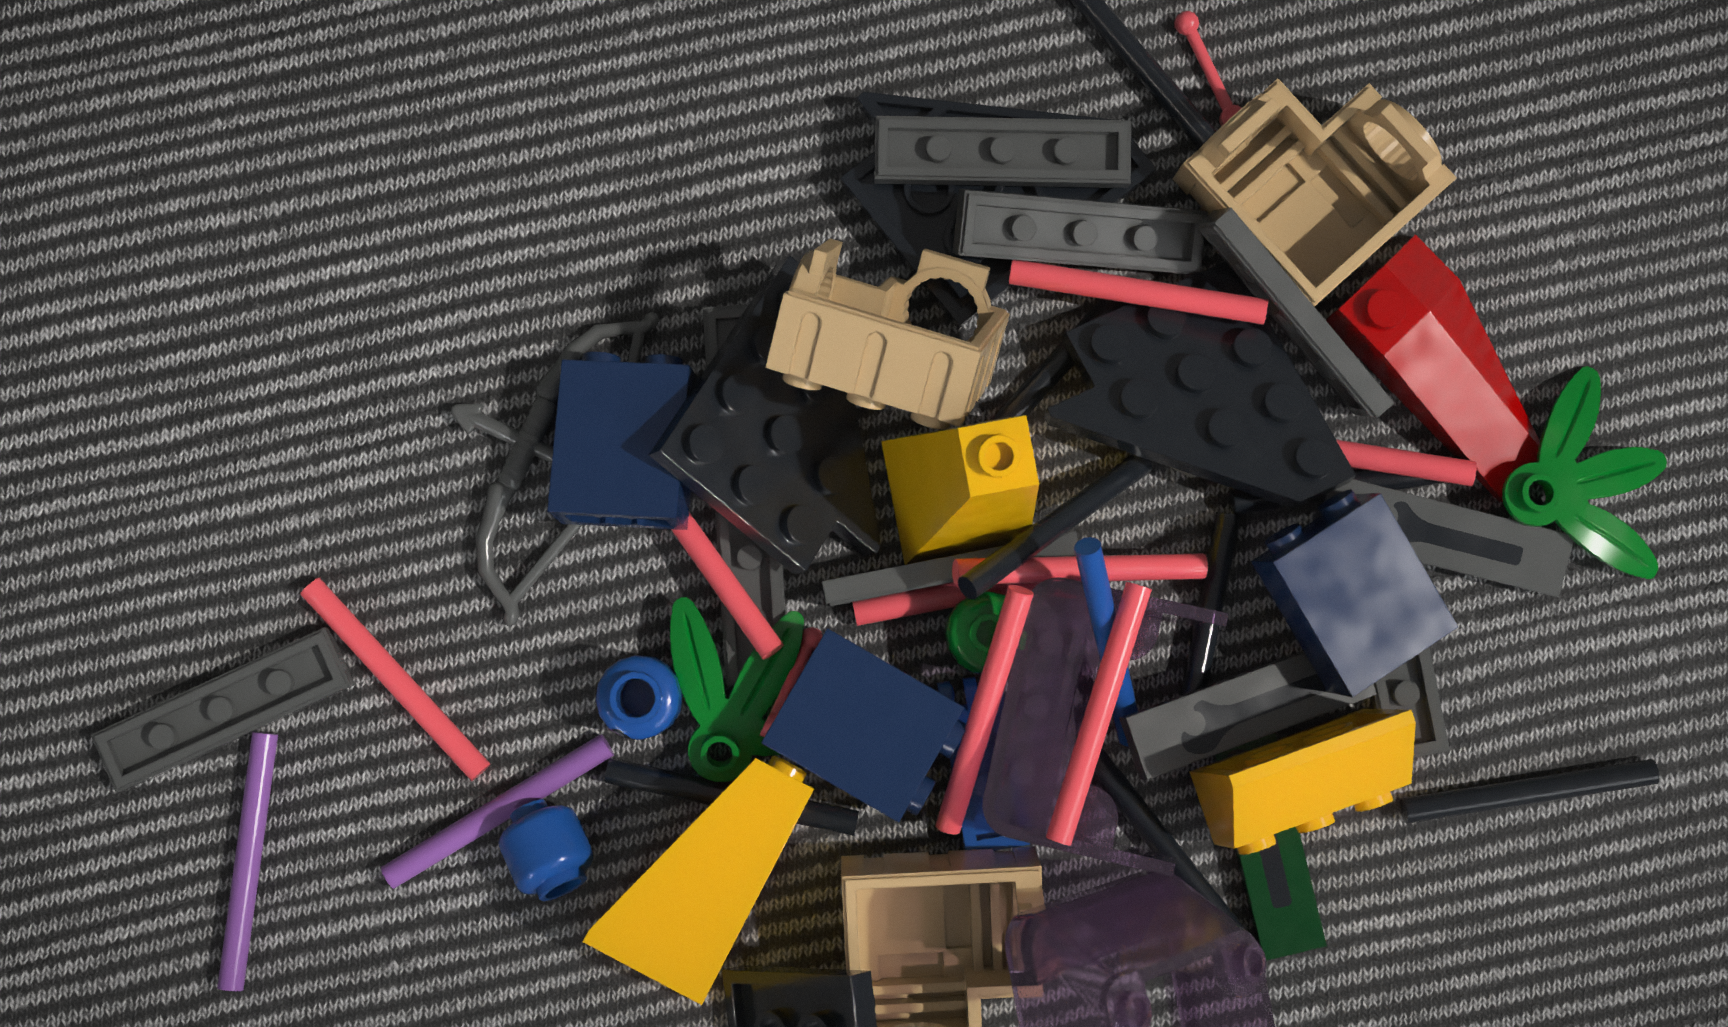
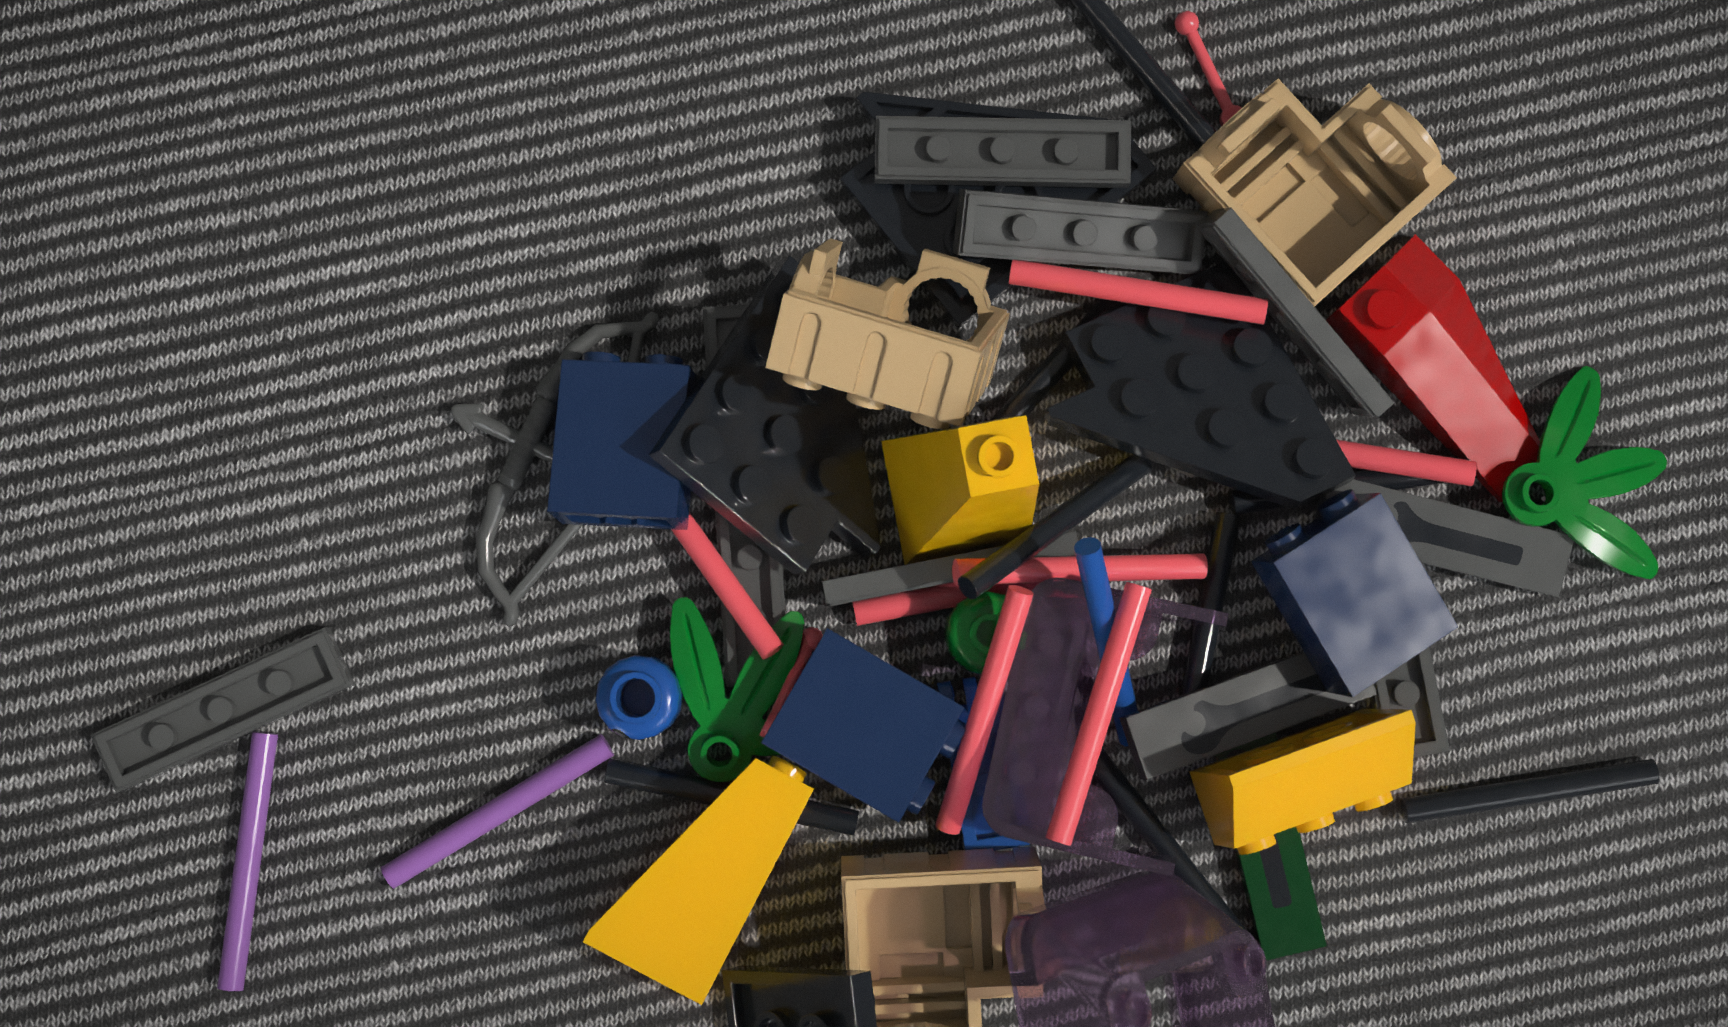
coral bar [300,578,491,781] -> none
blue head [498,799,594,901] -> none

